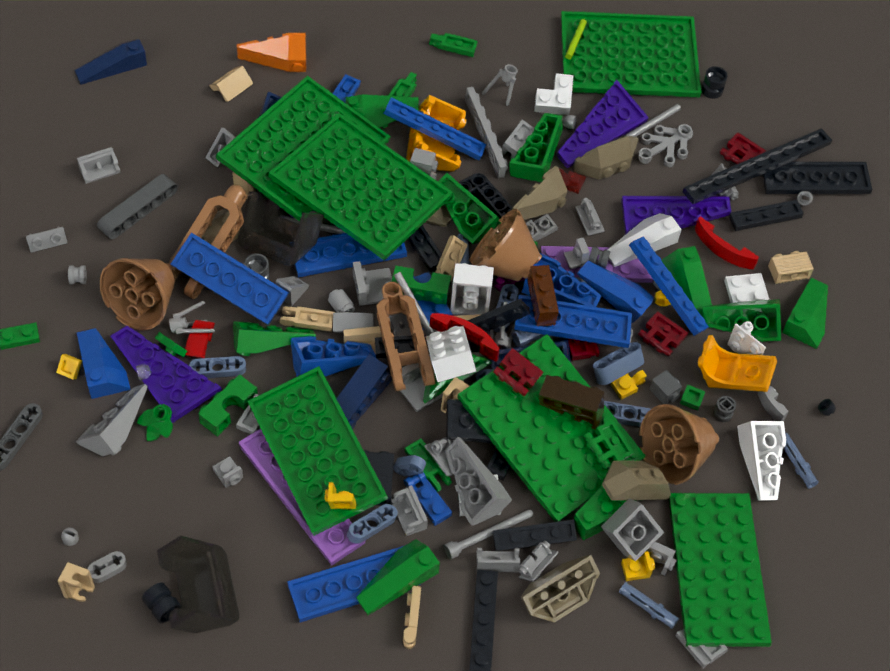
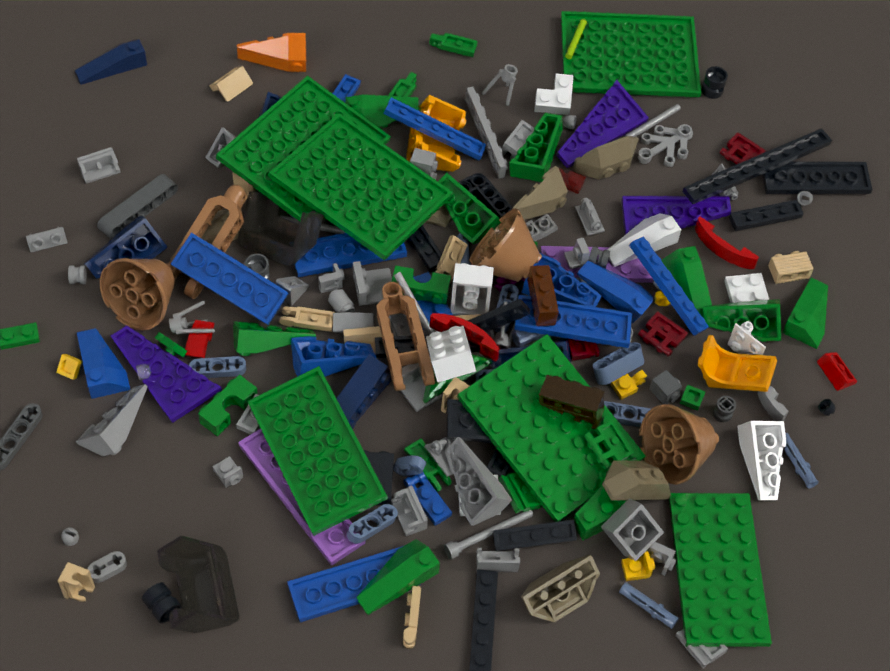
green plate [137,404,173,442] -> none
yellow bracket [325,482,356,509] -> none
dark red plate [493,348,544,397] -> none
light grey hinge [518,541,559,582] -> none
none -> dark blue wedge [84,215,167,279]
none -> light grey bracket [318,263,345,293]
none -> green plate [498,473,541,514]
none -> red slope [817,352,857,391]

